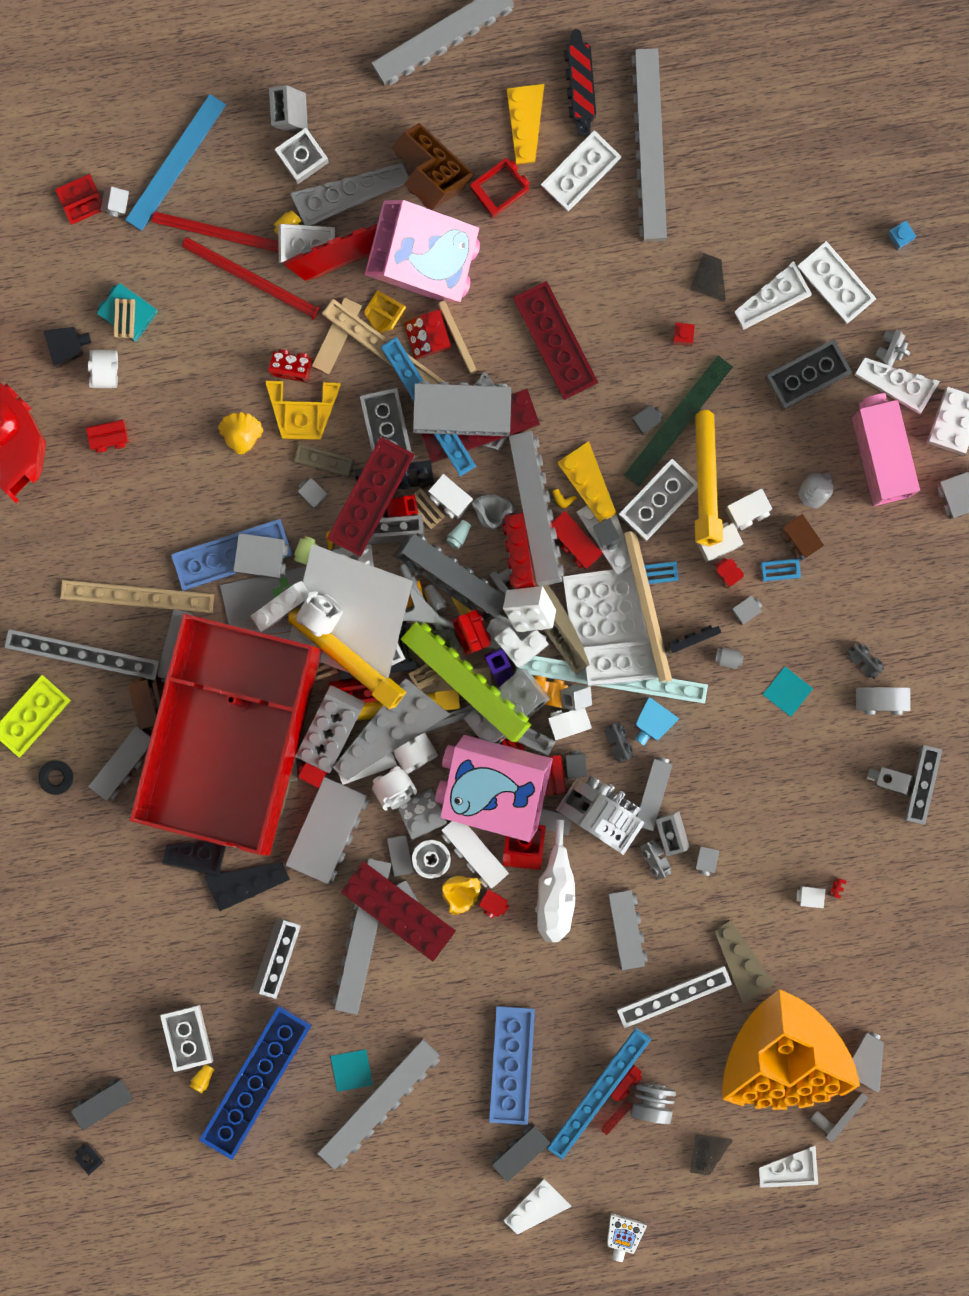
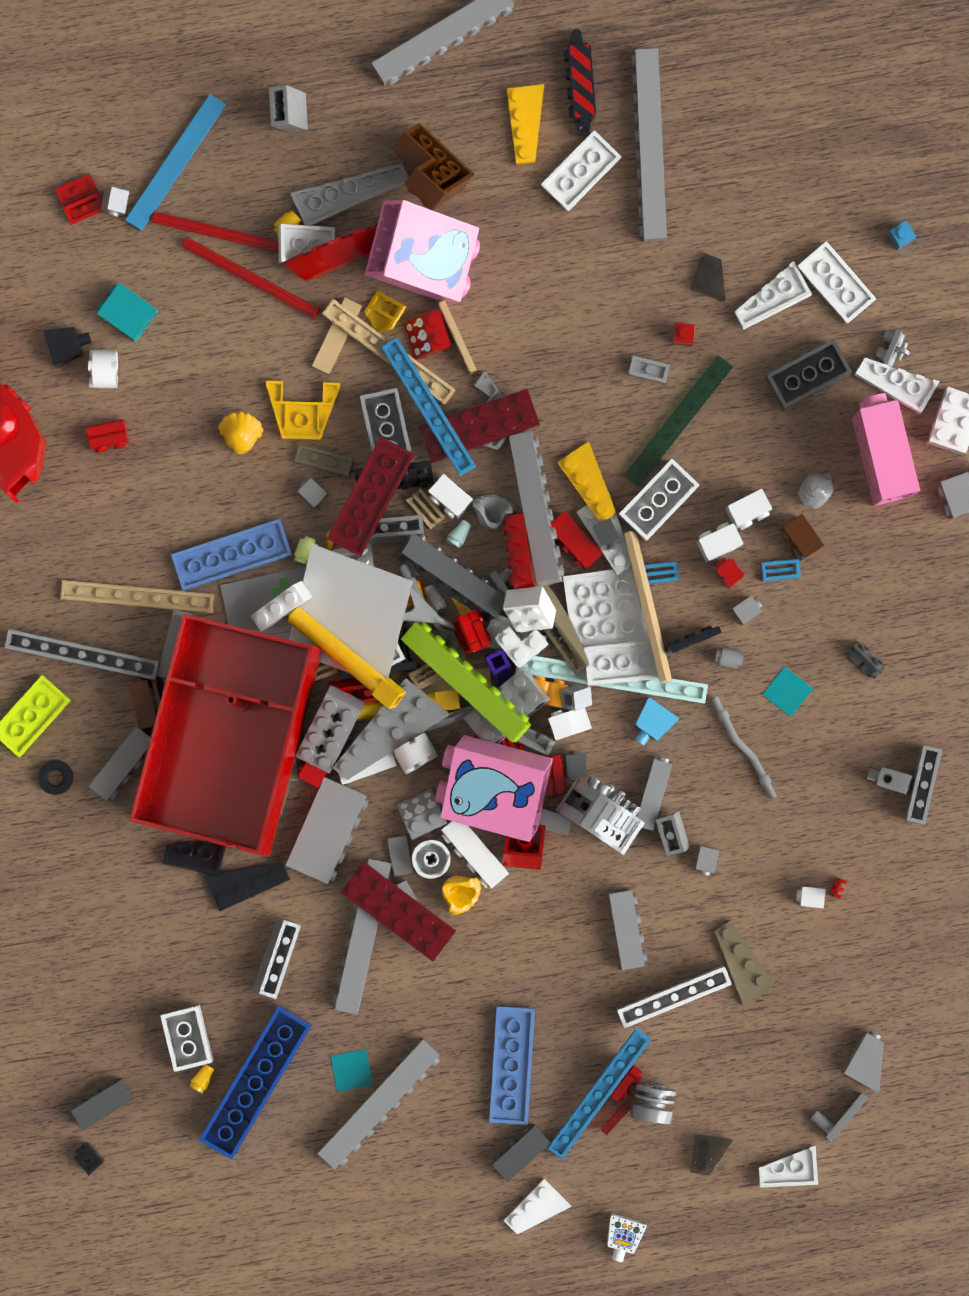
tan tile [114,299,135,338] -> none
light grey brick [233,533,289,579] -> none
red slope [268,349,312,383] -> none
white brick [275,128,329,184] -> none
white brick [296,591,343,637] -> none
white brick [372,766,417,810] -> none
red brick [386,495,418,518] -> none
light grey brick [413,381,511,436] -> none
red window [470,157,530,218] -> none
red brick [478,889,509,918] -> none
dark red plate [513,281,598,400] -> none
white piece [535,820,575,942] -> none
yellow animal [552,489,577,508] -> none
dark grey hinge [605,722,634,763] -> none
dark grey brick [632,405,663,435] -> none
light grey hinge [640,839,672,880] -> none
yellow brick [695,410,723,547] -> none
light orange brick [722,989,860,1110] -> none
light grey brick [856,687,910,715] -> none
none -> light grey plate [628,356,670,384]
none -> light grey bar [711,697,777,800]

